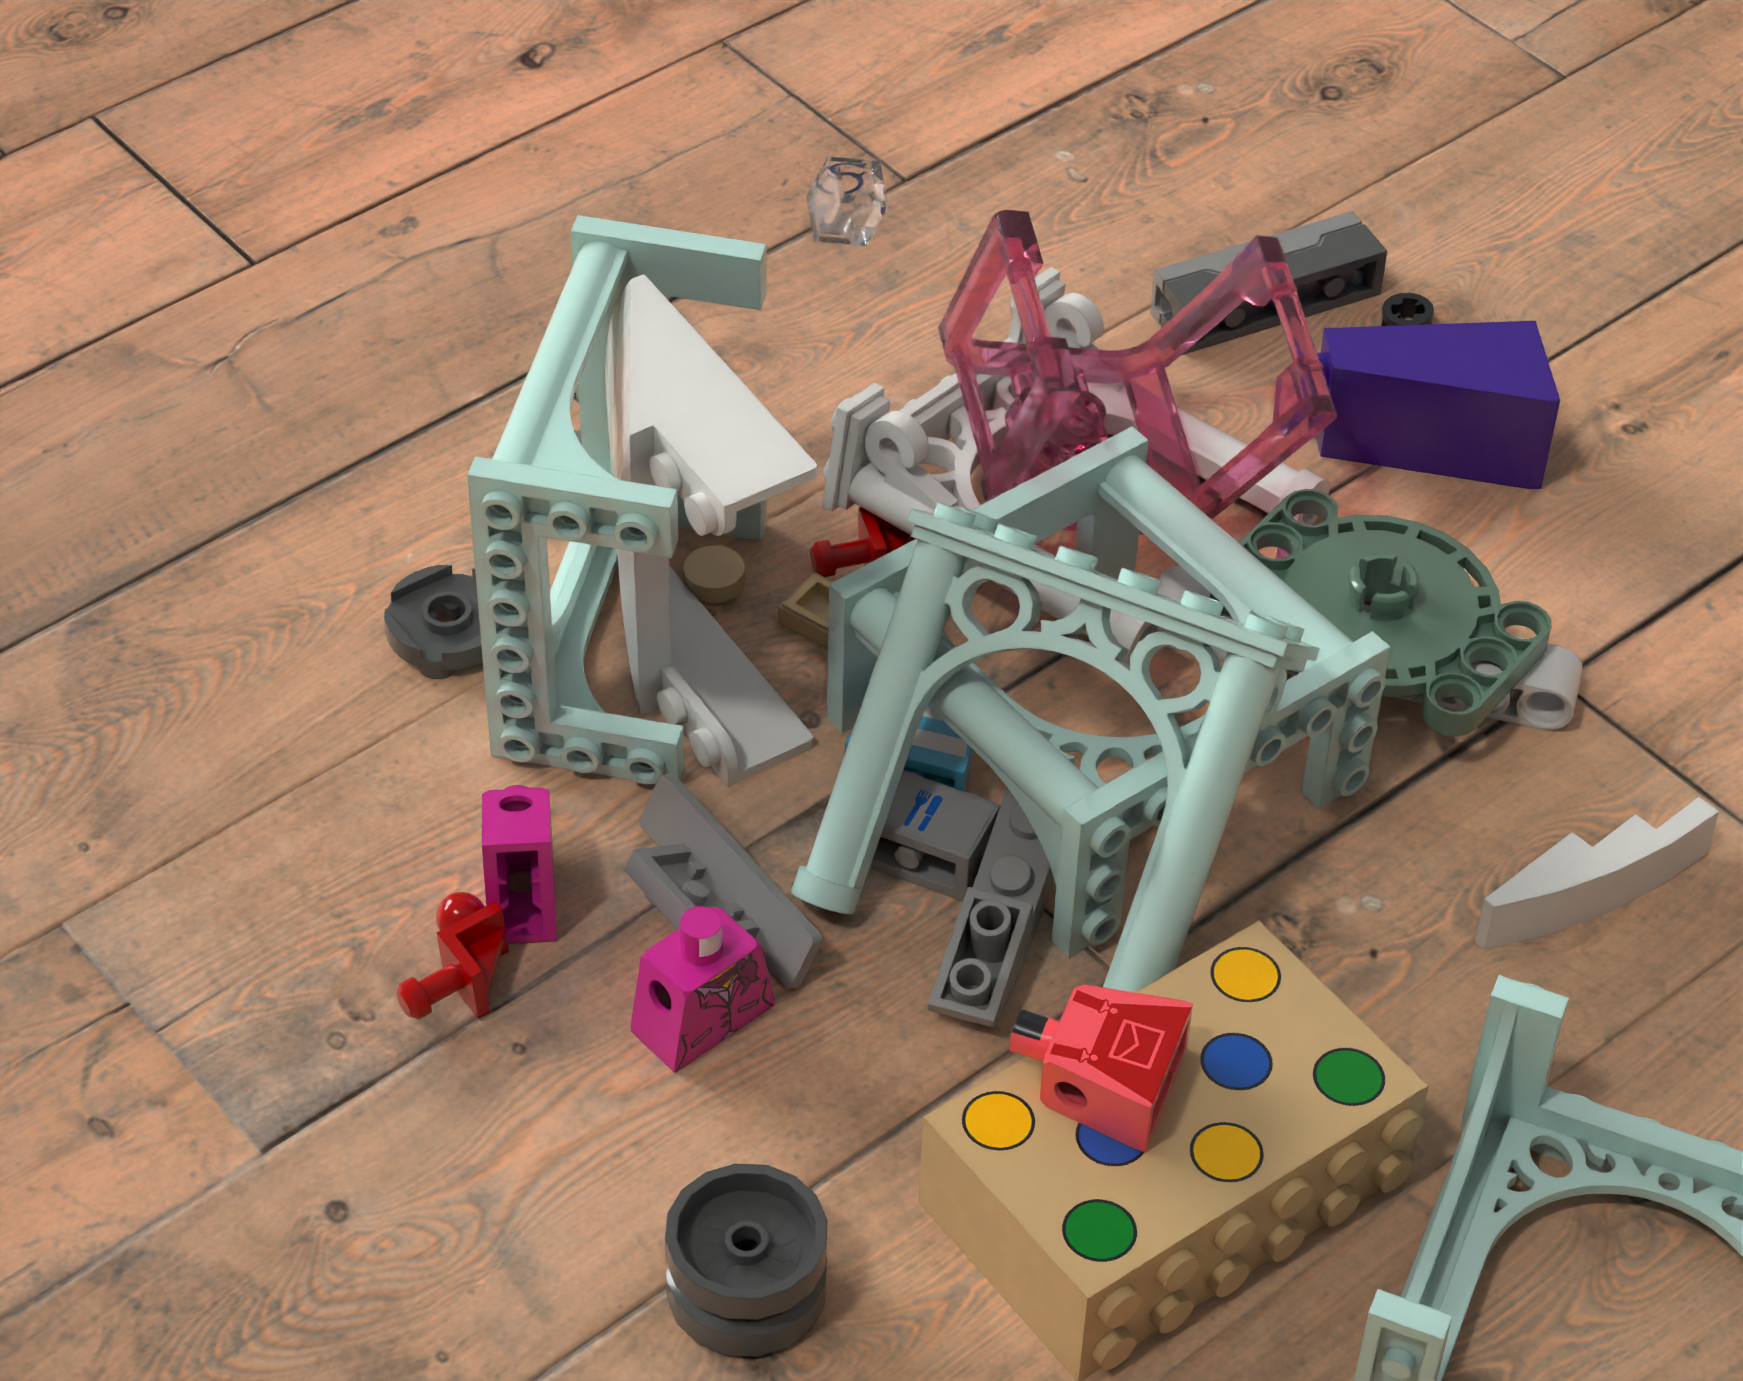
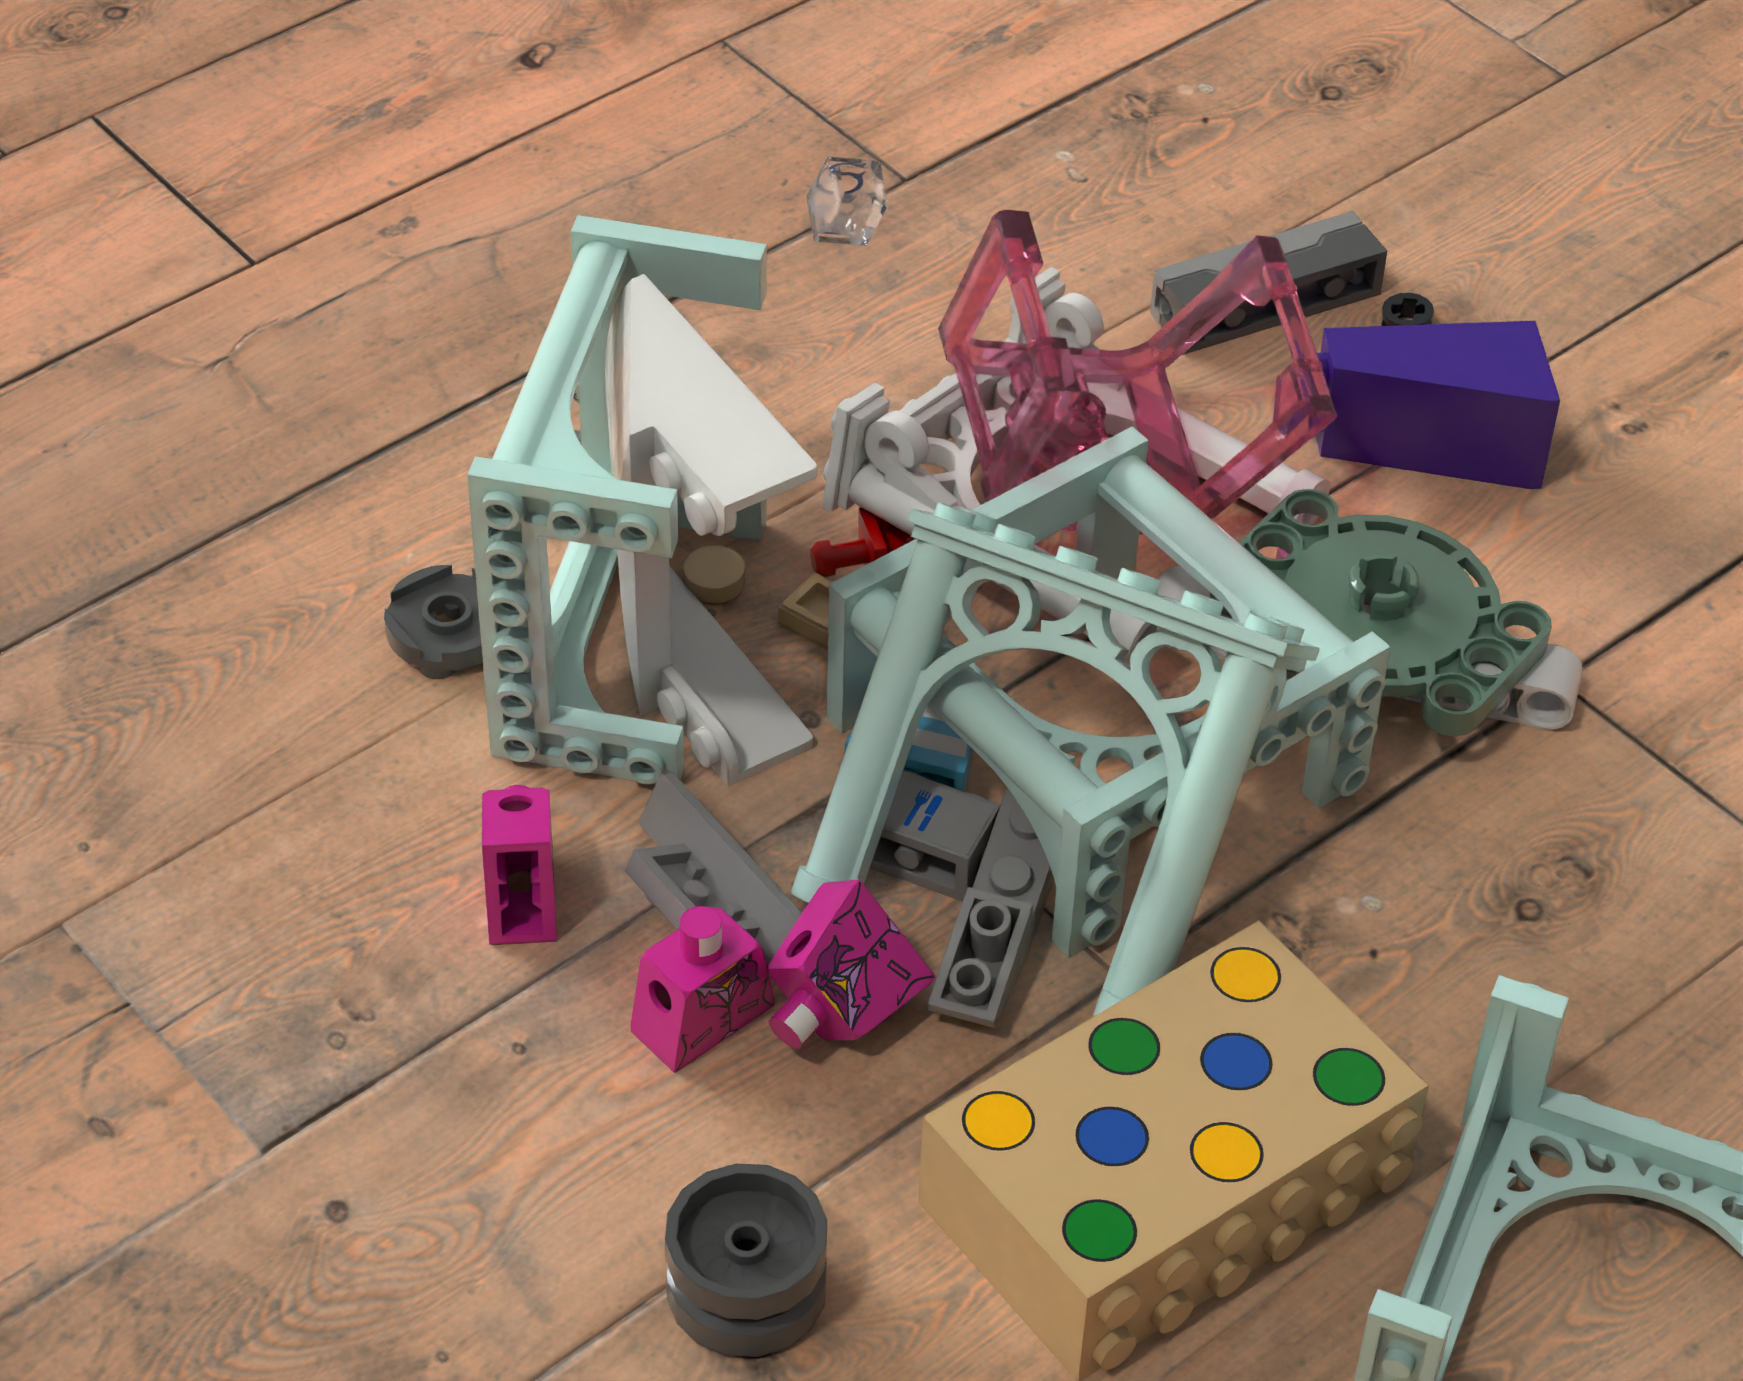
red piece [396,892,509,1020] -> none
coral torso [1009,984,1193,1152] -> none
white slope [1474,797,1719,950] -> none
none -> dark pink torso [768,880,936,1049]

